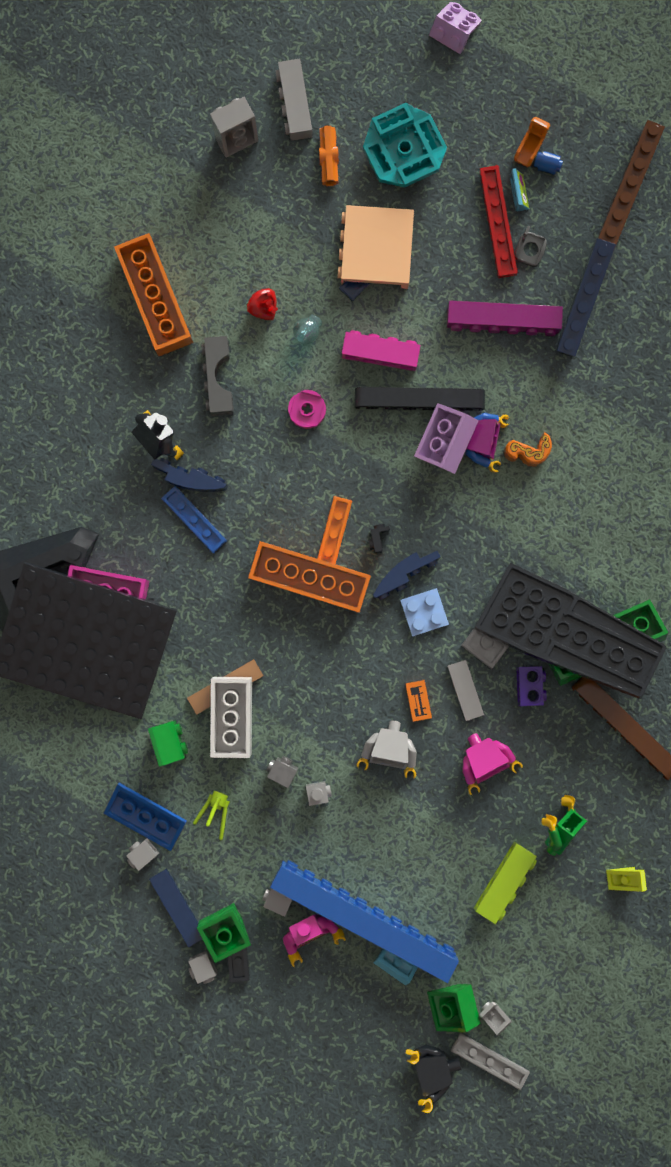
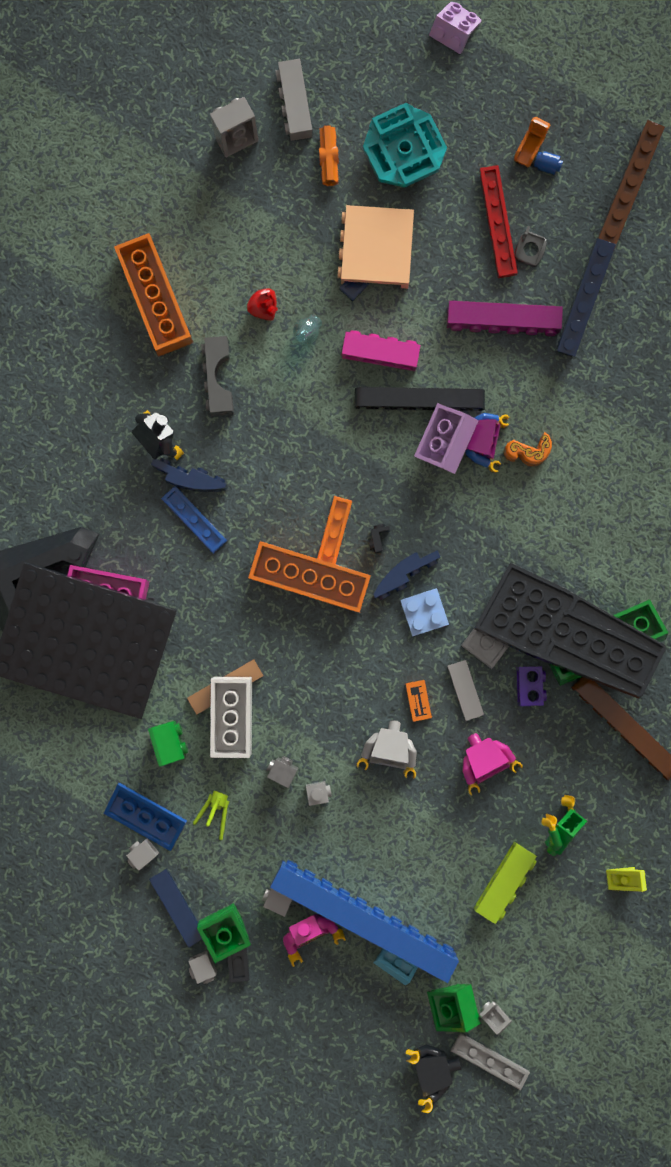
dark pink plate [288,390,326,429] -> none
medium azure slope [510,168,529,211] -> none

